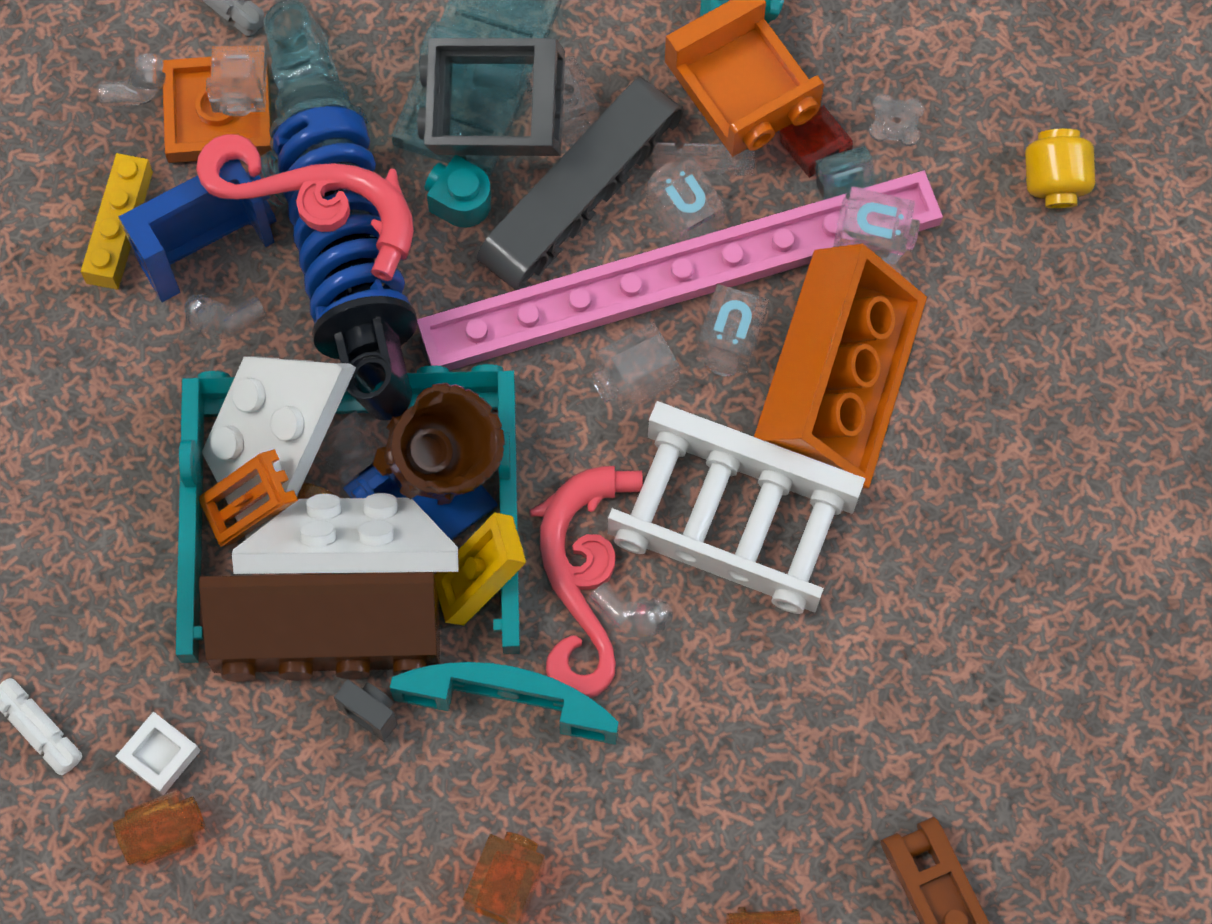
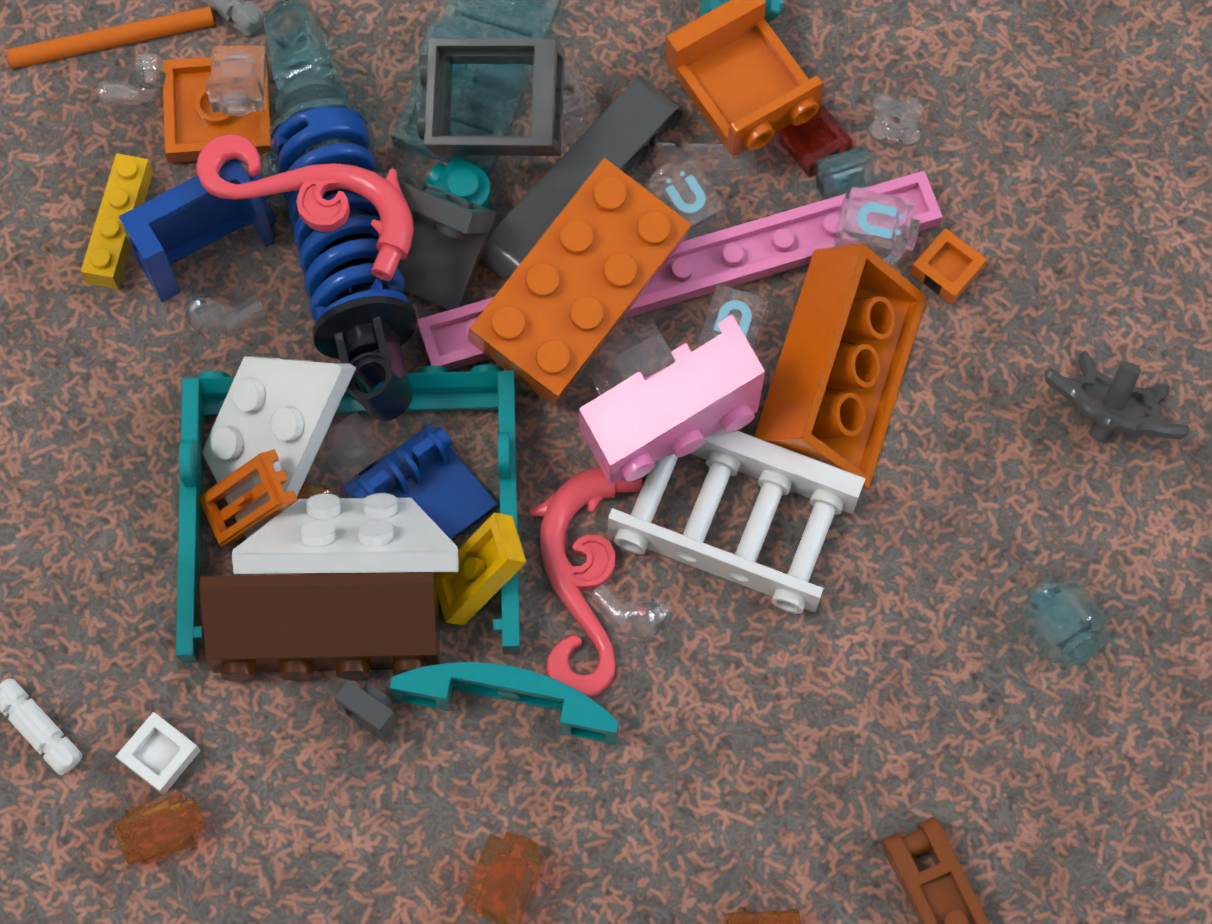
reddish brown hair [373,383,505,505] -> none
yellow head [1025,128,1095,209] -> none
none -> orange bar [6,6,215,69]
none -> dark grey bracket [374,173,497,310]
none -> orange brick [468,158,692,406]
none -> wedge [579,314,765,484]
none -> orange plate [910,228,988,305]
none -> clear light blue head [1021,580,1107,666]
none -> dark grey piece [1045,351,1189,442]

